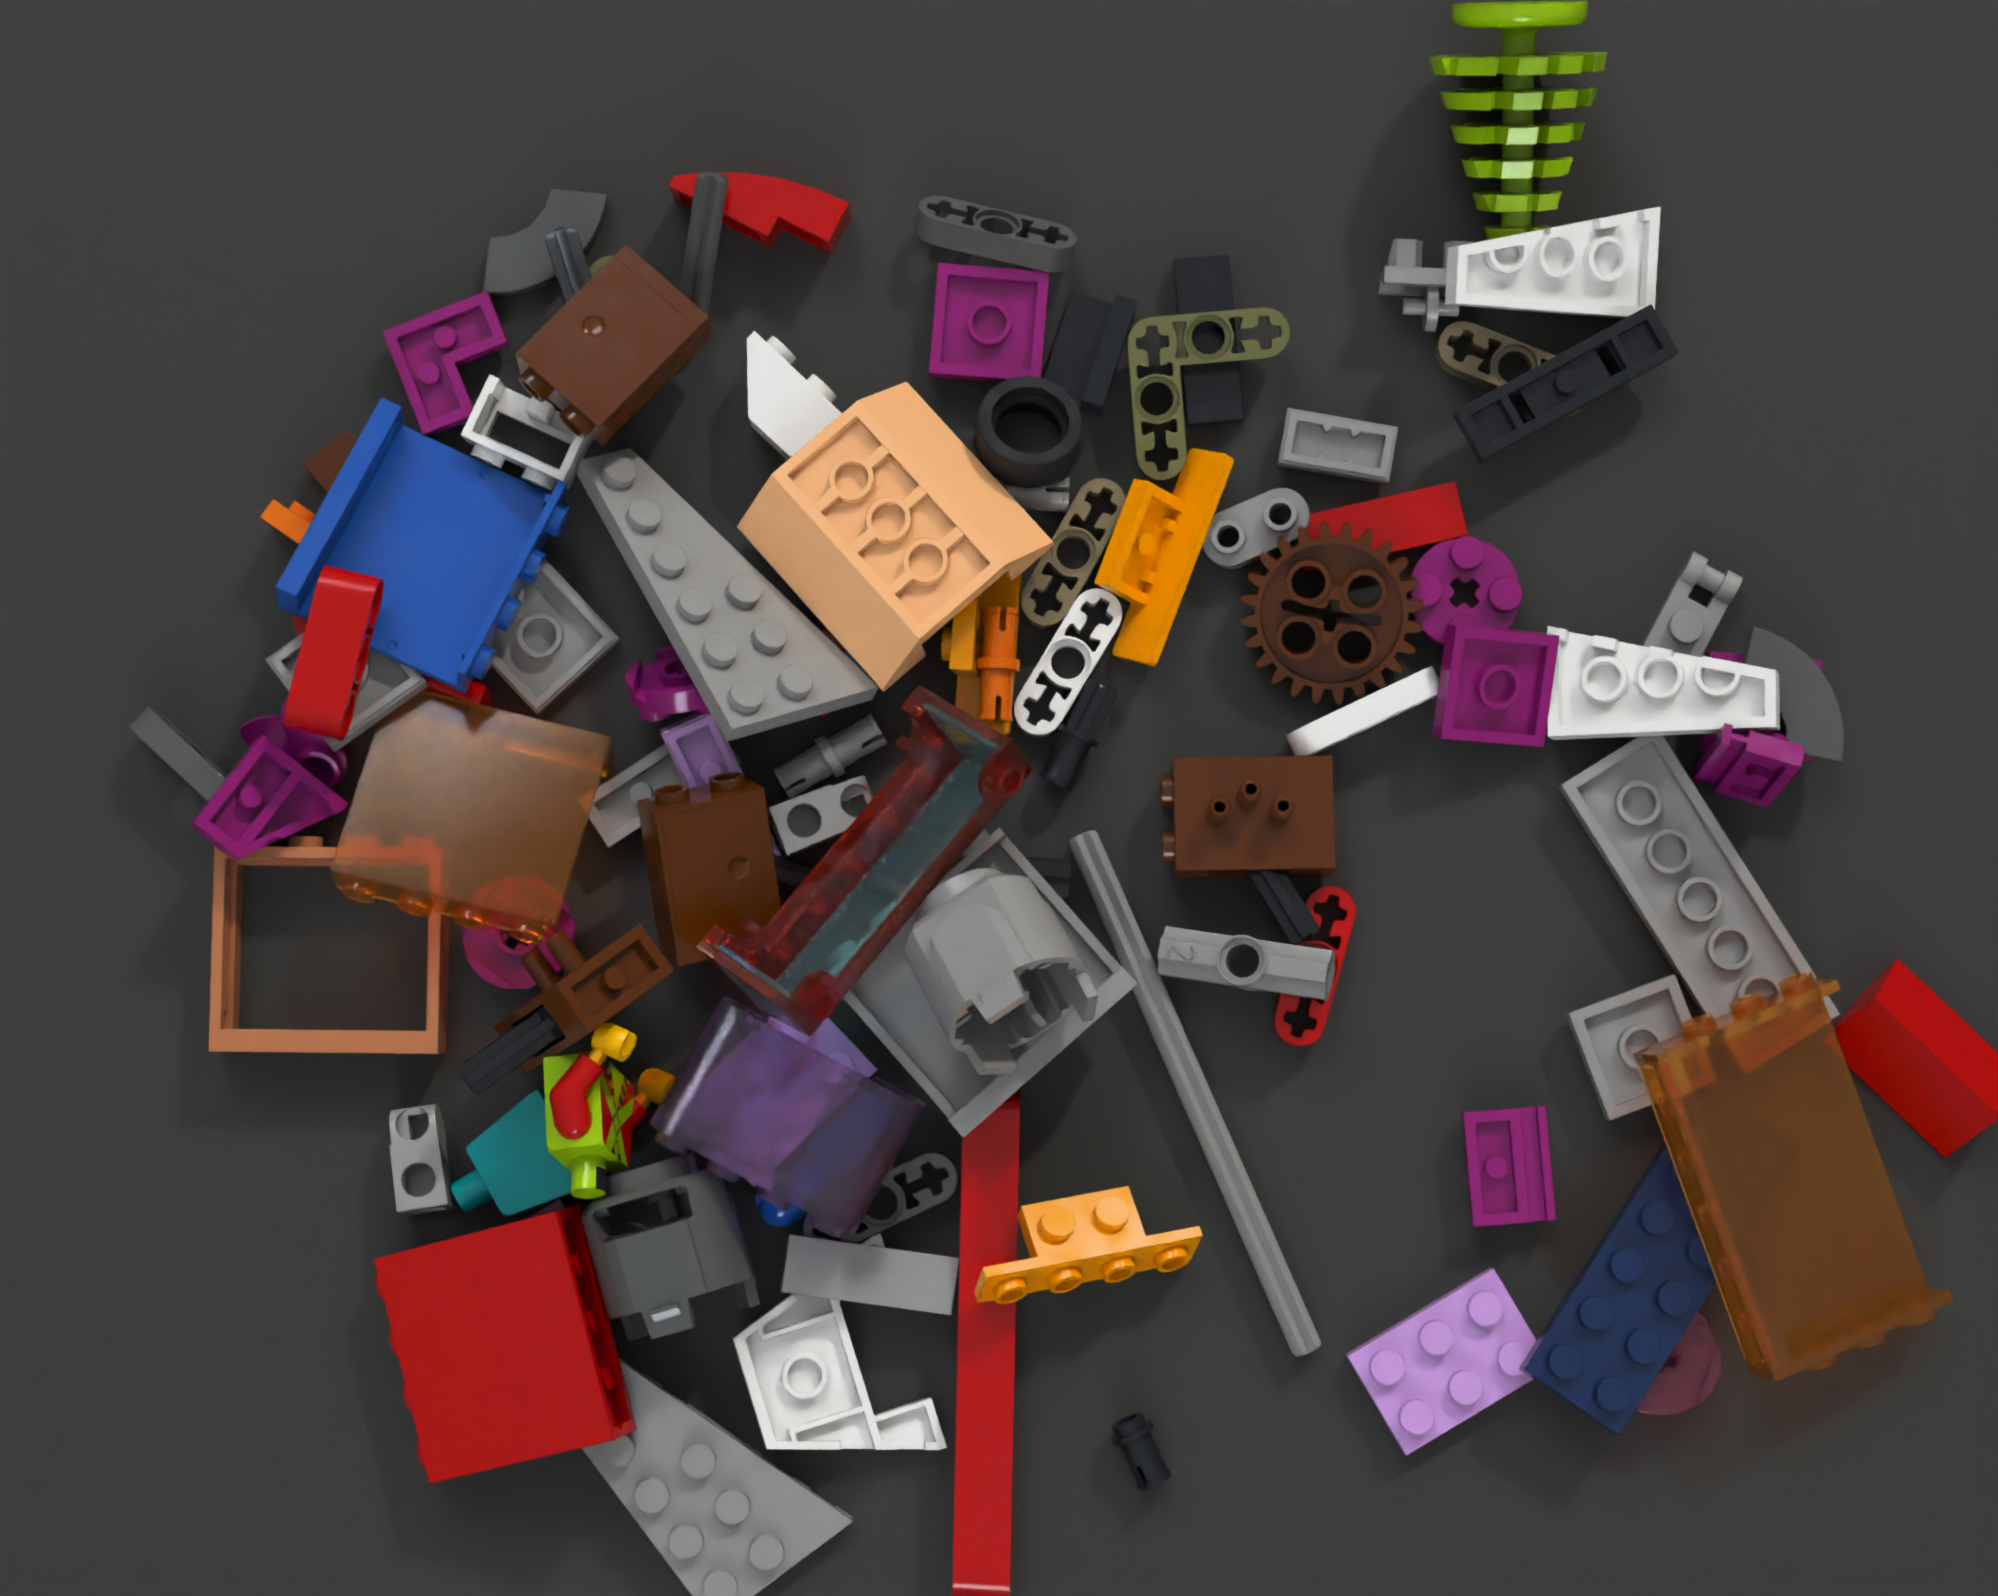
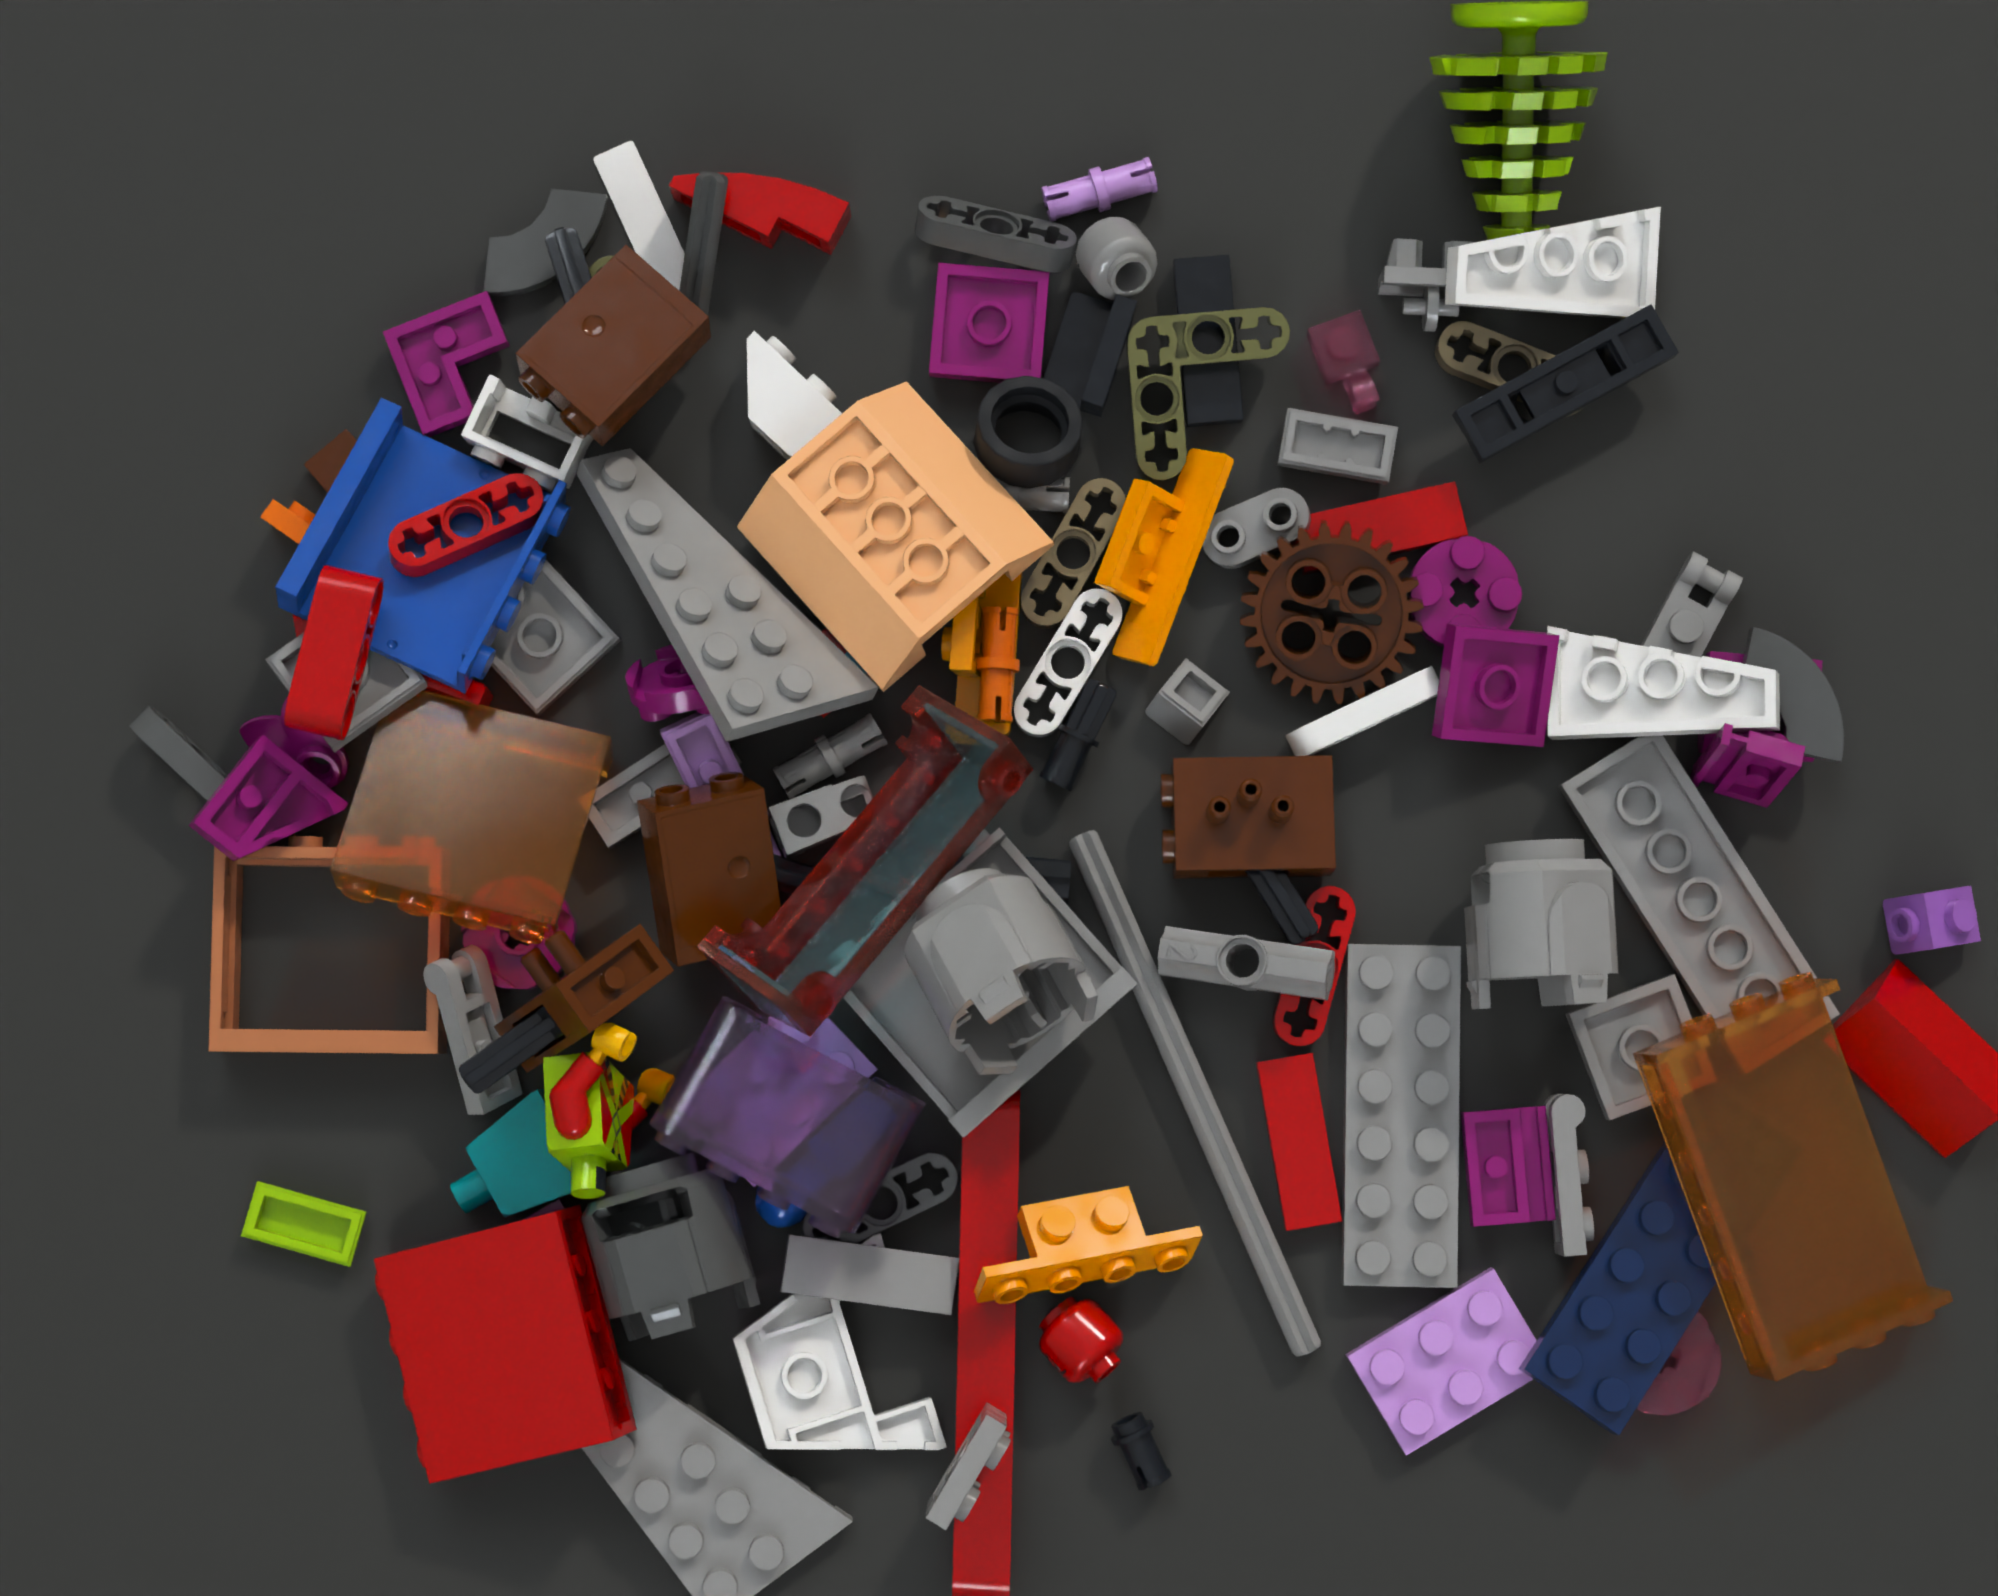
light grey leg [389,1103,458,1216] -> none
none -> lime tile [241,1181,367,1267]
none -> red beam [388,473,543,577]
none -> light grey plate [423,945,523,1115]
none -> white sticker [593,141,685,290]
none -> light grey plate [925,1402,1011,1530]
none -> red head [1039,1297,1124,1384]
none -> lavender pin [1041,157,1158,222]
none -> light grey head [1075,217,1158,300]
none -> light grey slope [1145,659,1230,745]
none -> red tile [1256,1053,1342,1231]
none -> clear pink plate [1306,310,1380,415]
none -> light grey plate [1341,944,1461,1288]
none -> light grey piece [1464,839,1619,1009]
none -> light grey plate [1543,1094,1594,1257]
none -> medium lavender bracket [1883,886,1981,955]

